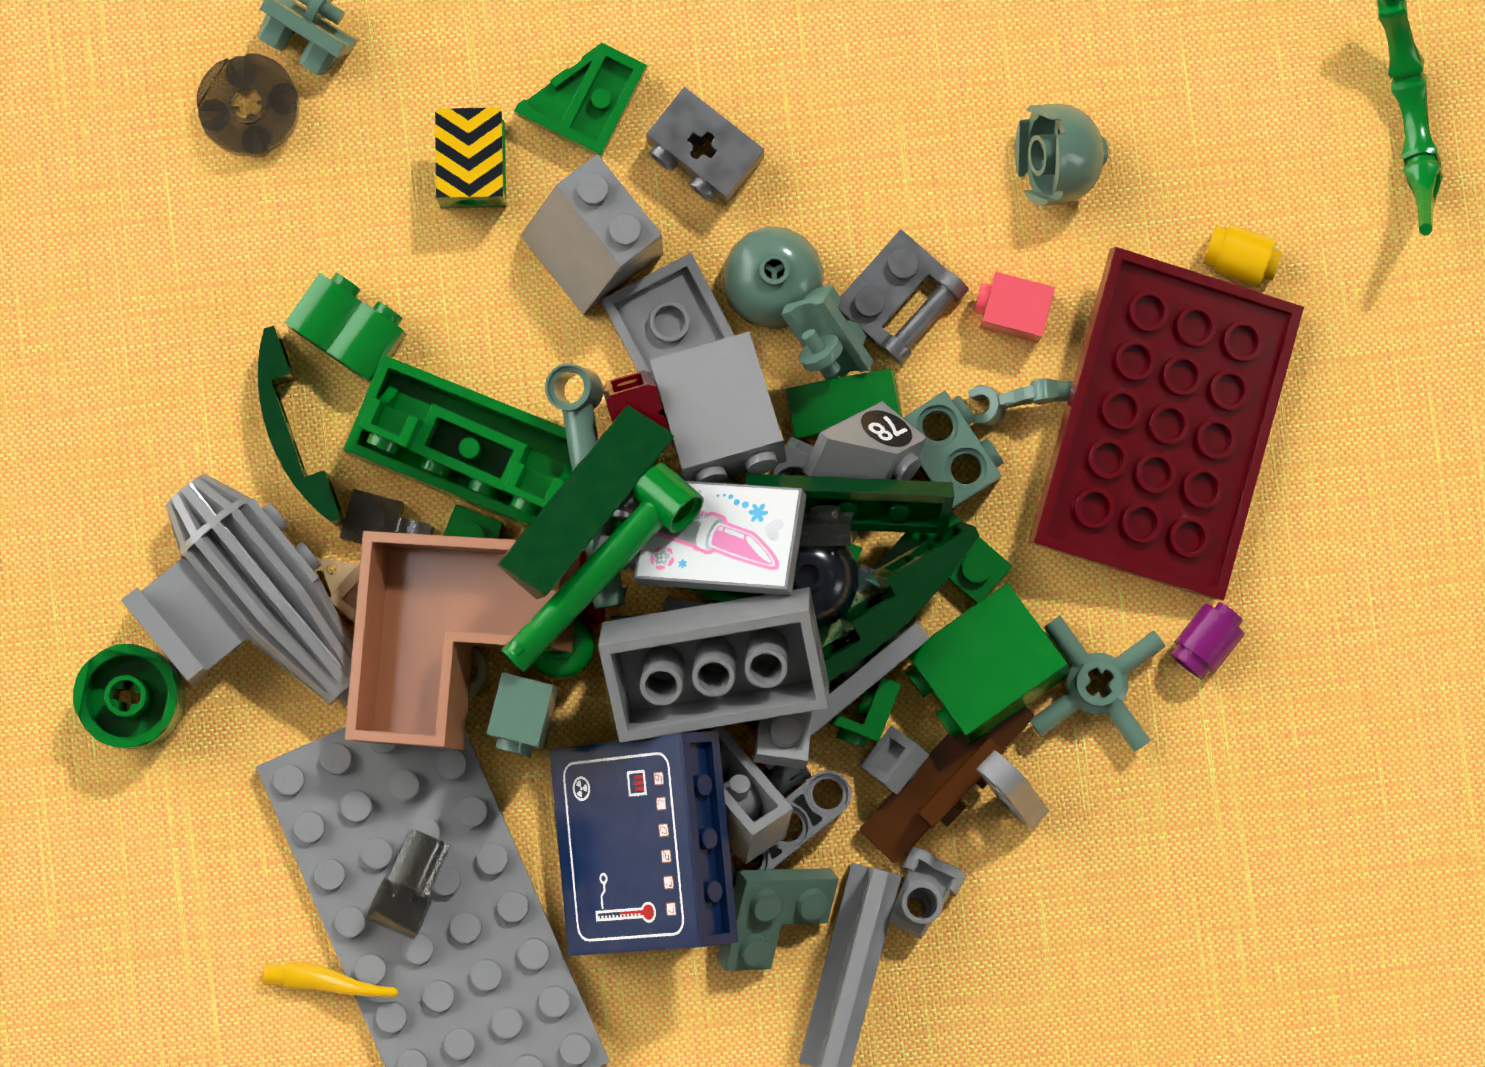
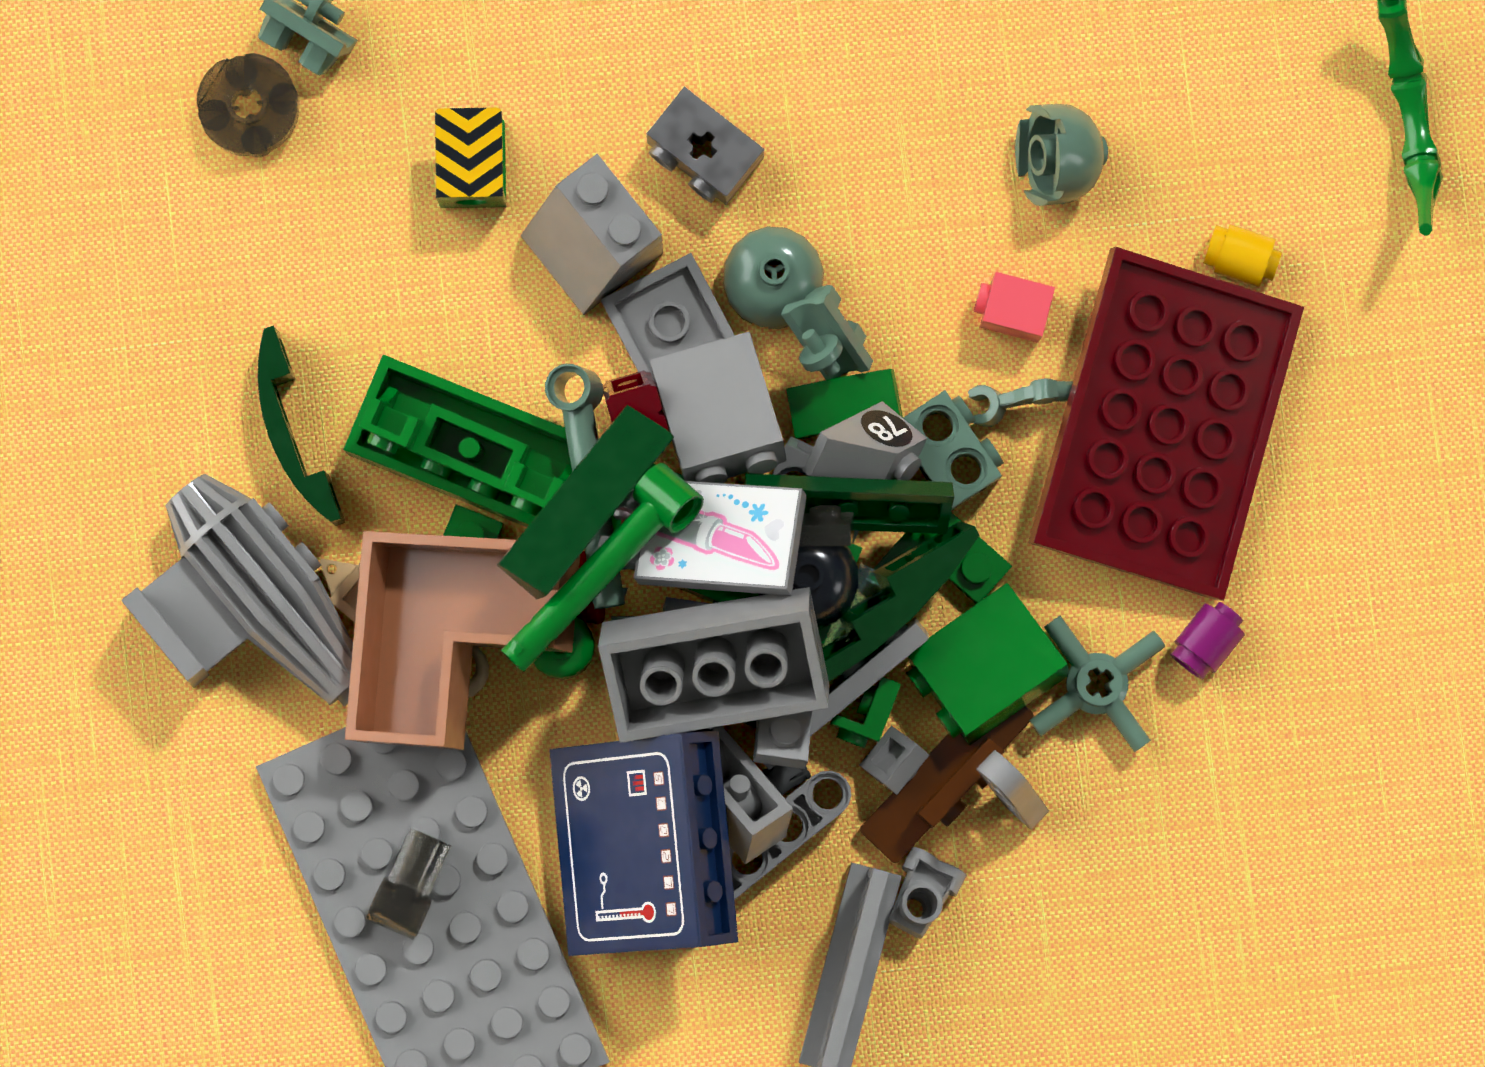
green brick [73,644,186,749] -> none
yellow animal [263,962,399,997] -> none
green brick [285,272,407,384] -> none
clear smoke plate [339,489,435,545] -> none
sand green brick [486,672,560,757] -> none
green wing [514,42,647,158] -> none
sand green plate [717,868,839,971] -> none
flat silver plate [838,229,969,365] -> none

